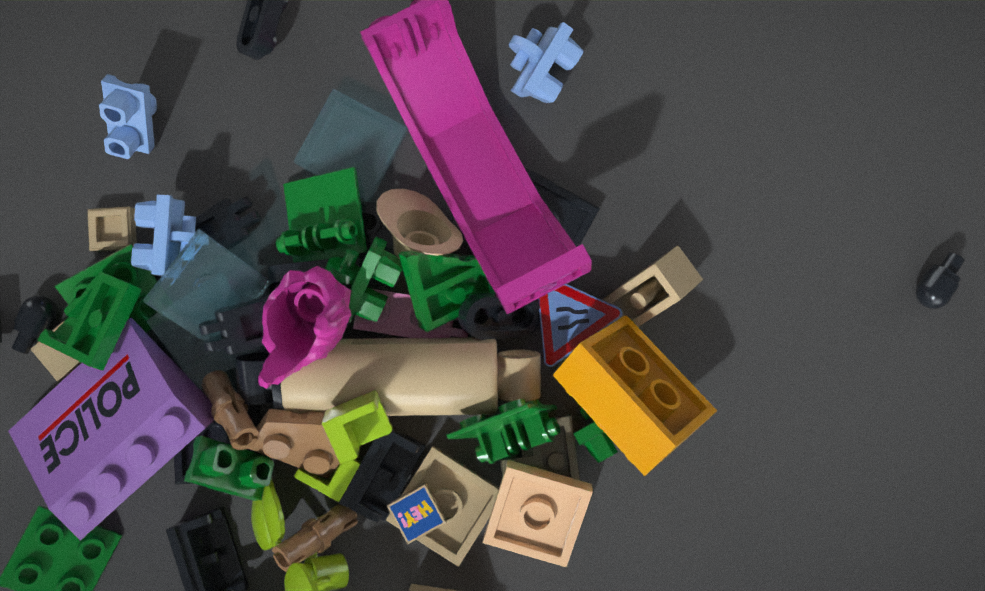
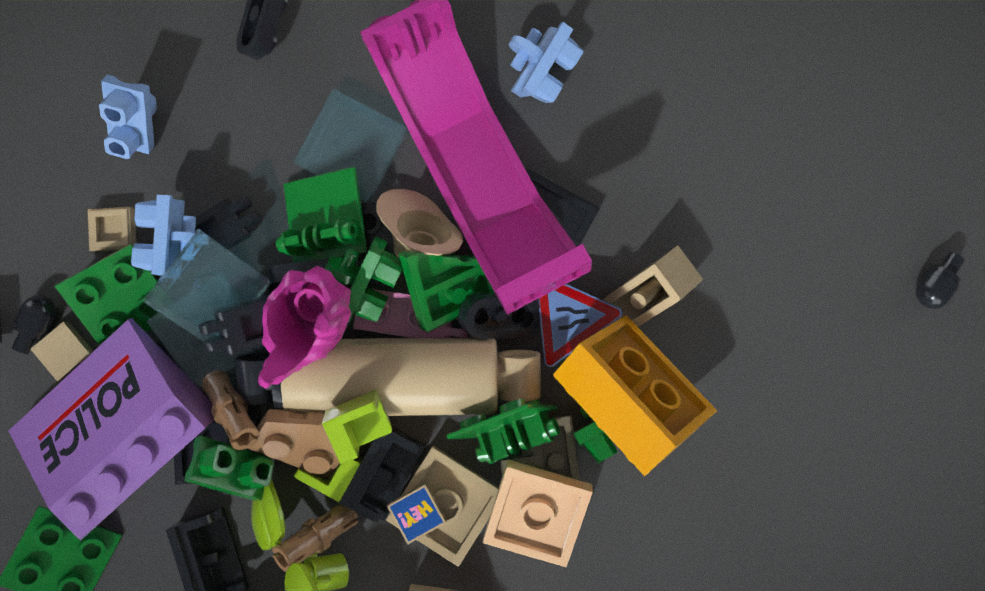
green wing [37,272,142,371] -> none

